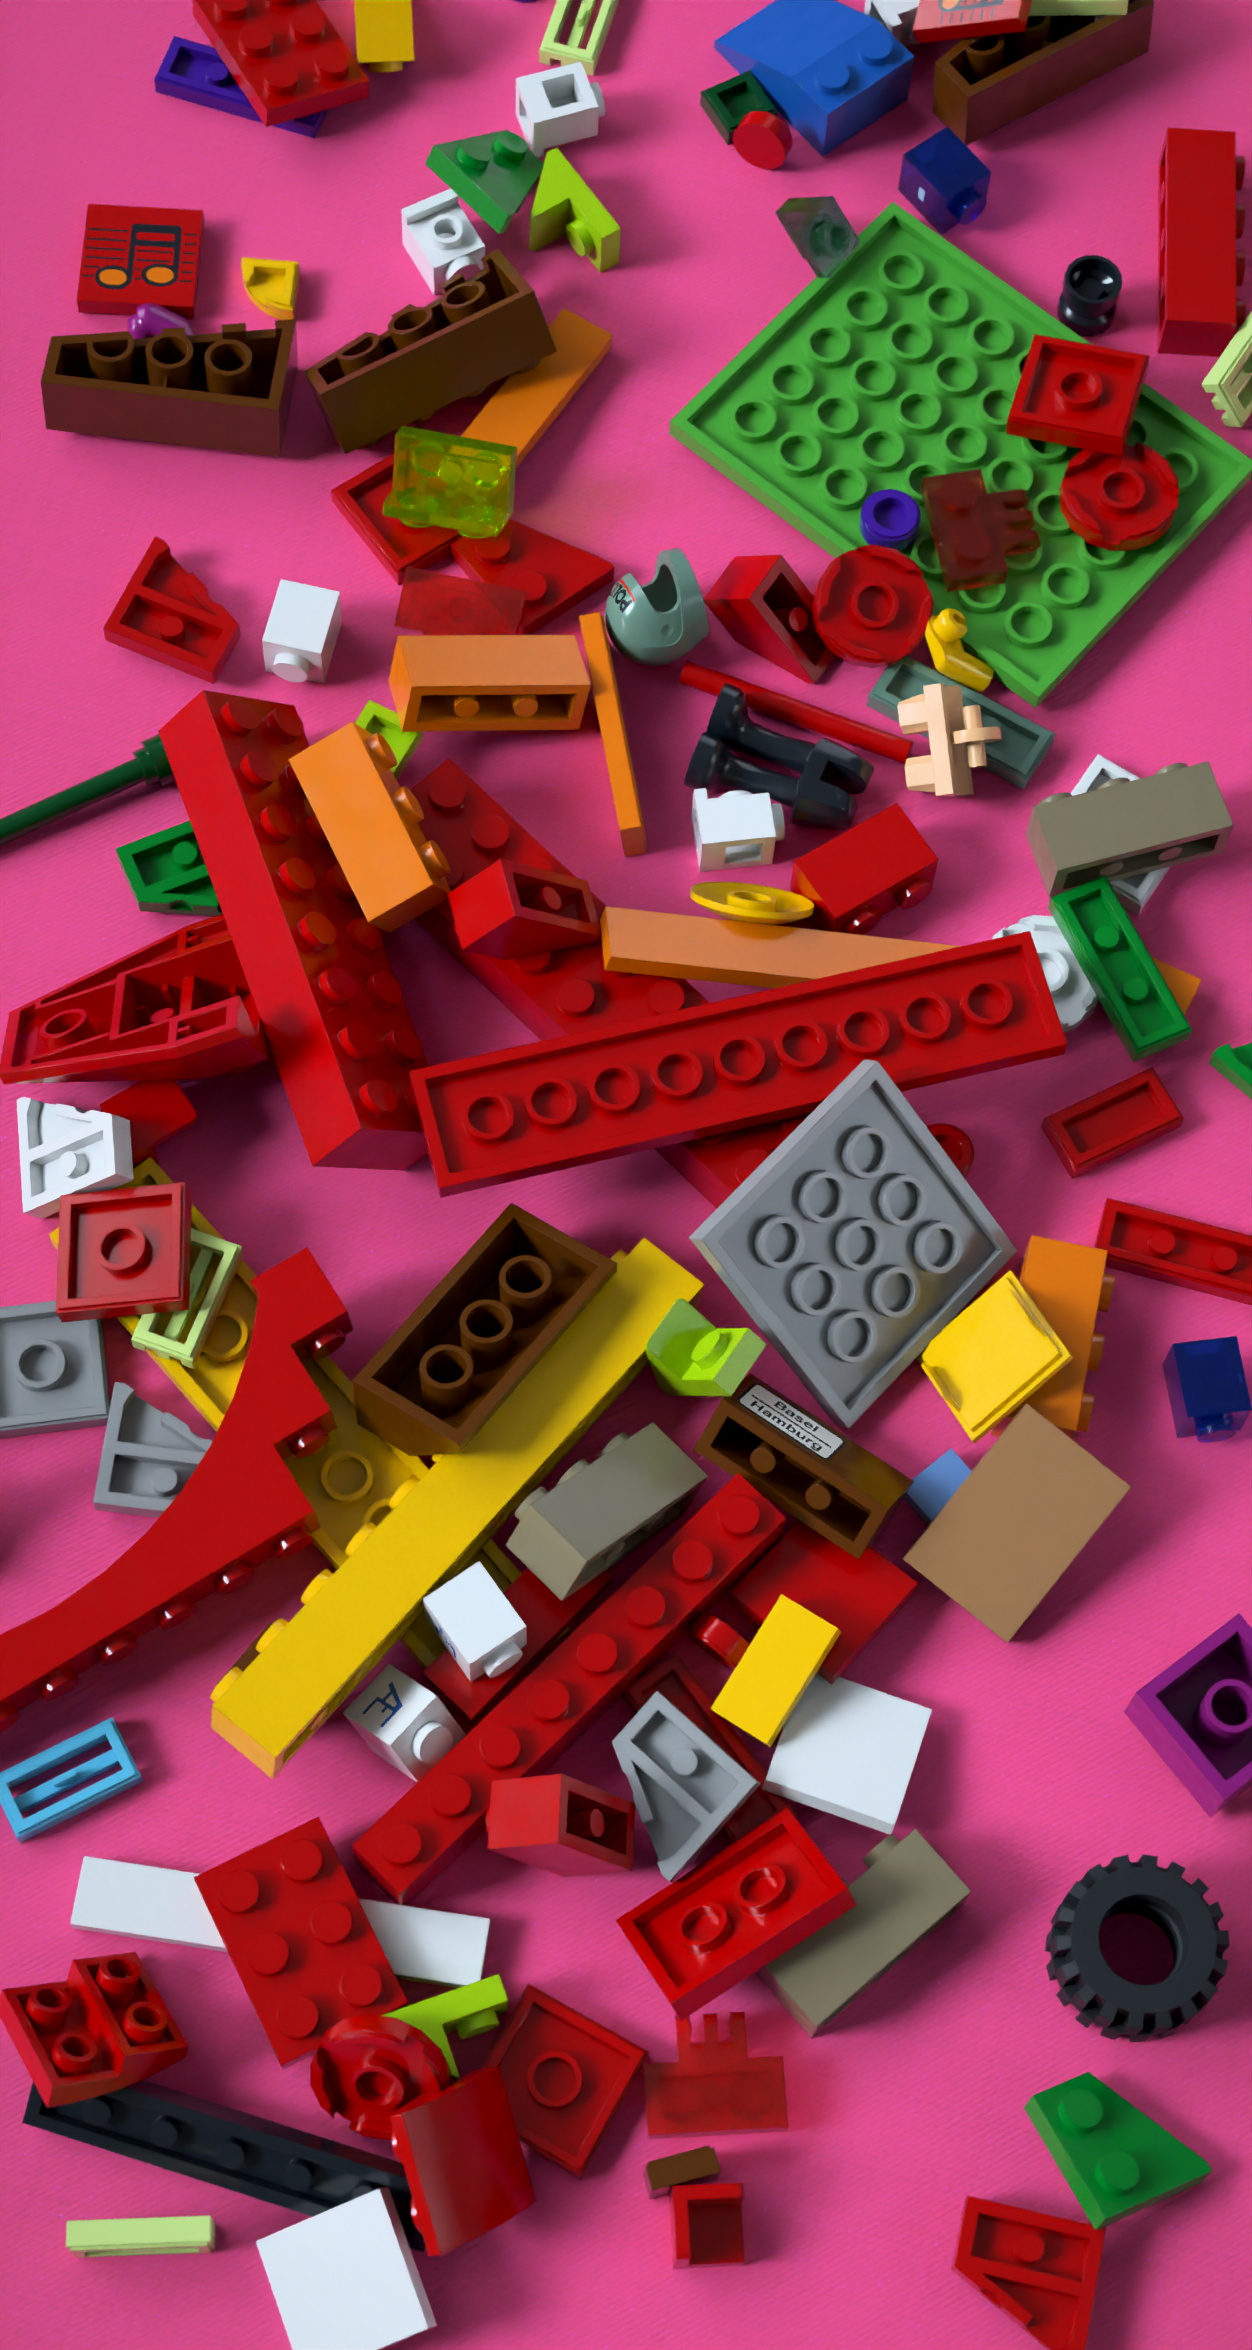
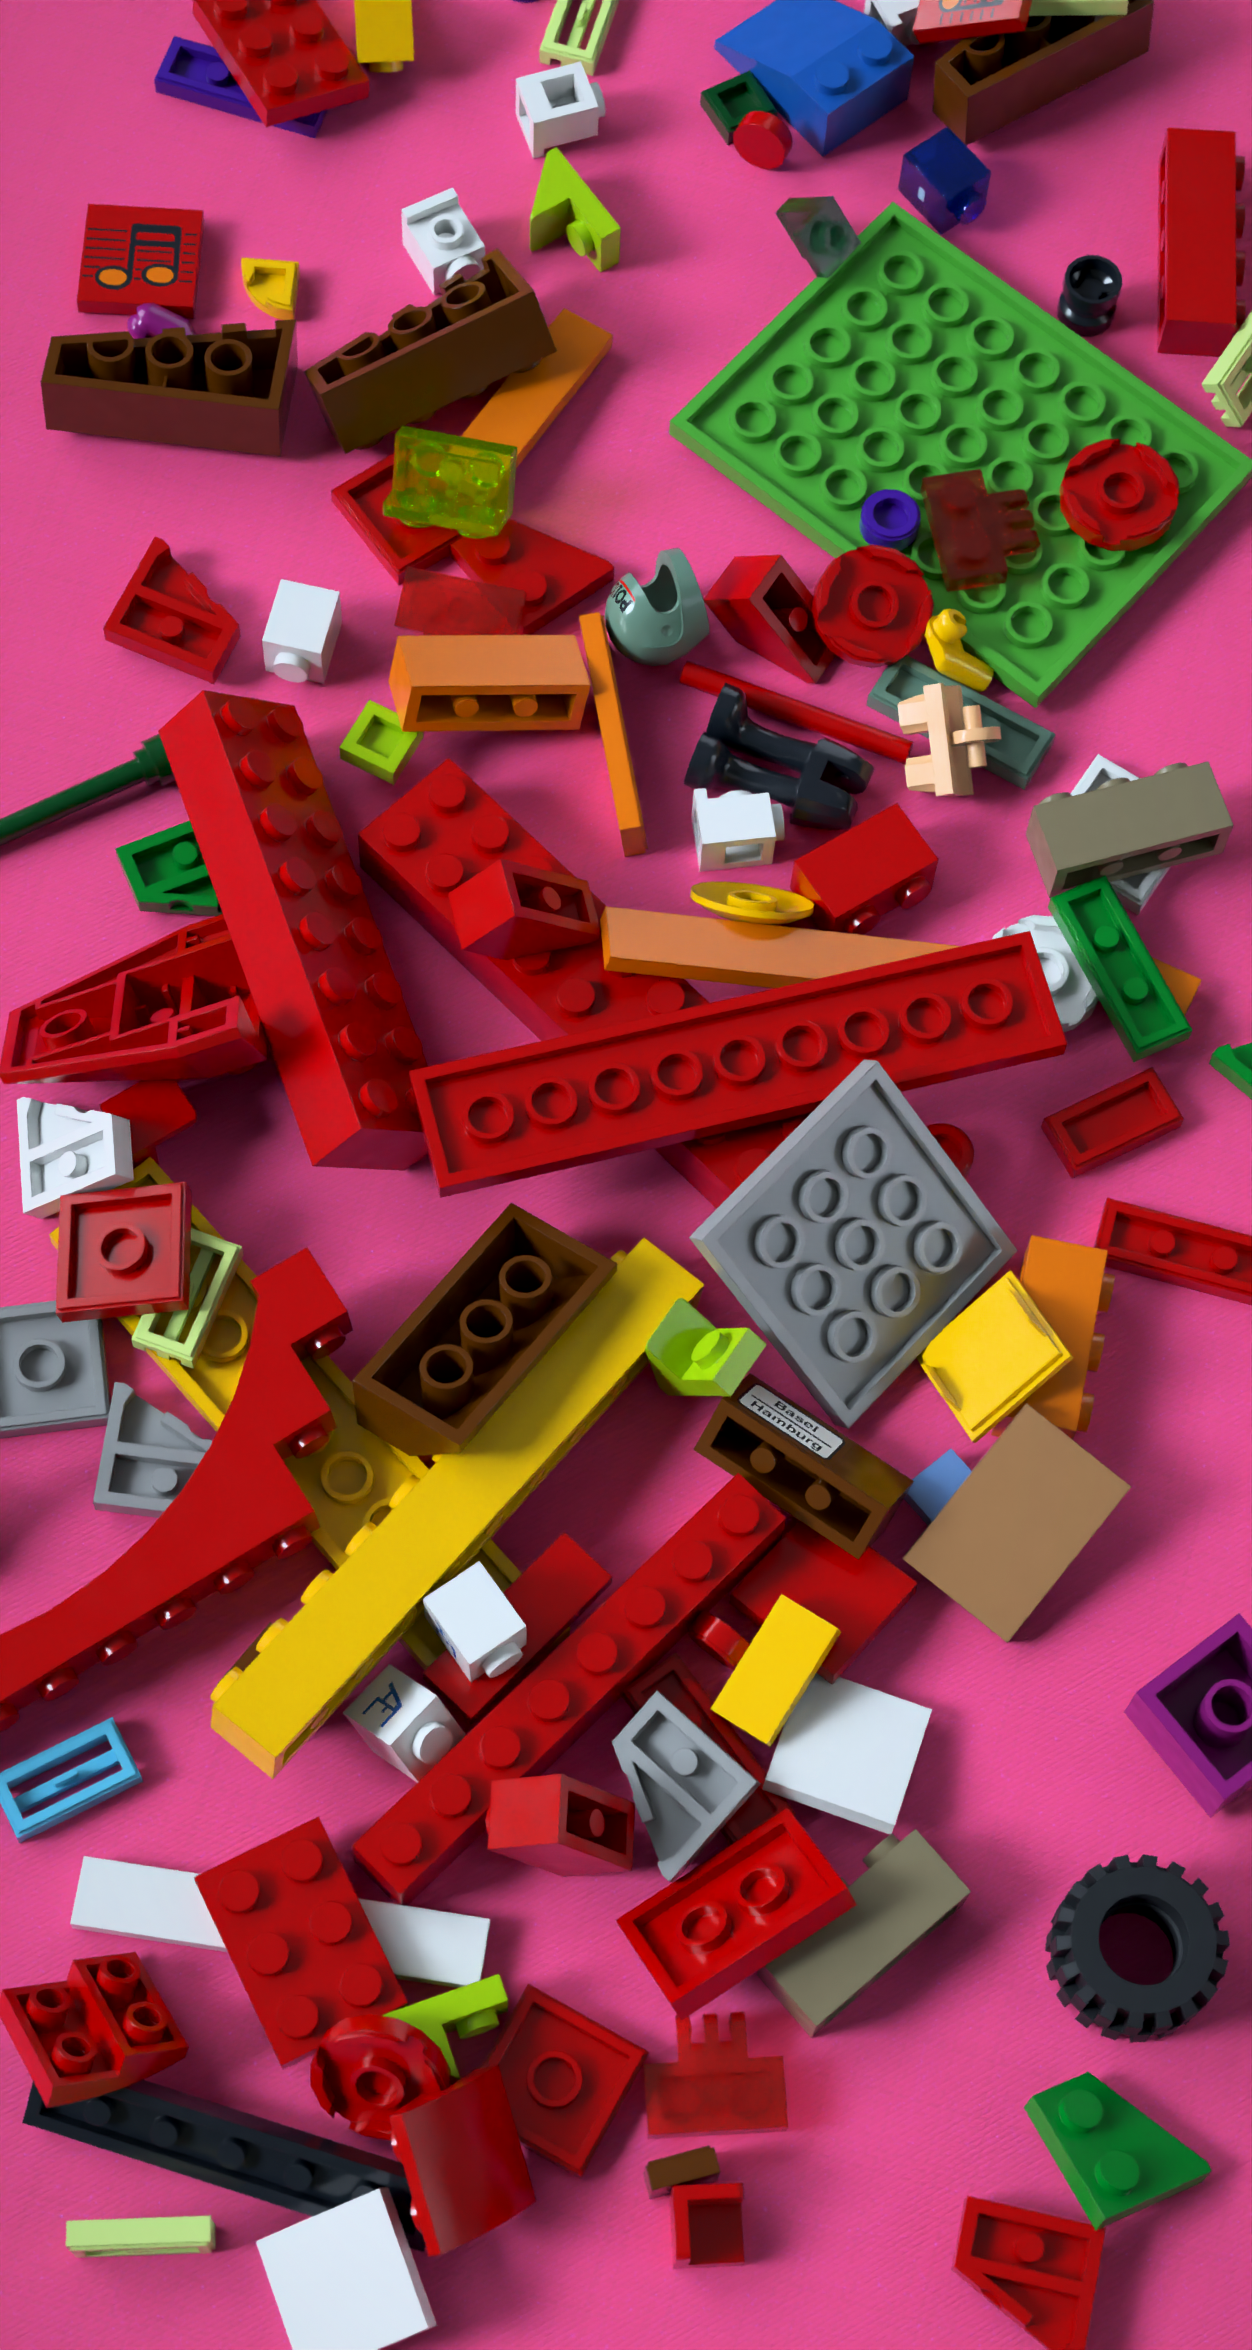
orange brick [288,722,451,933] -> none
green wing [425,129,544,234] -> none
dark tan brick [506,1422,708,1601] -> none
red tile [1006,334,1150,456] -> none
clear blue brick [1163,1336,1252,1443] -> none

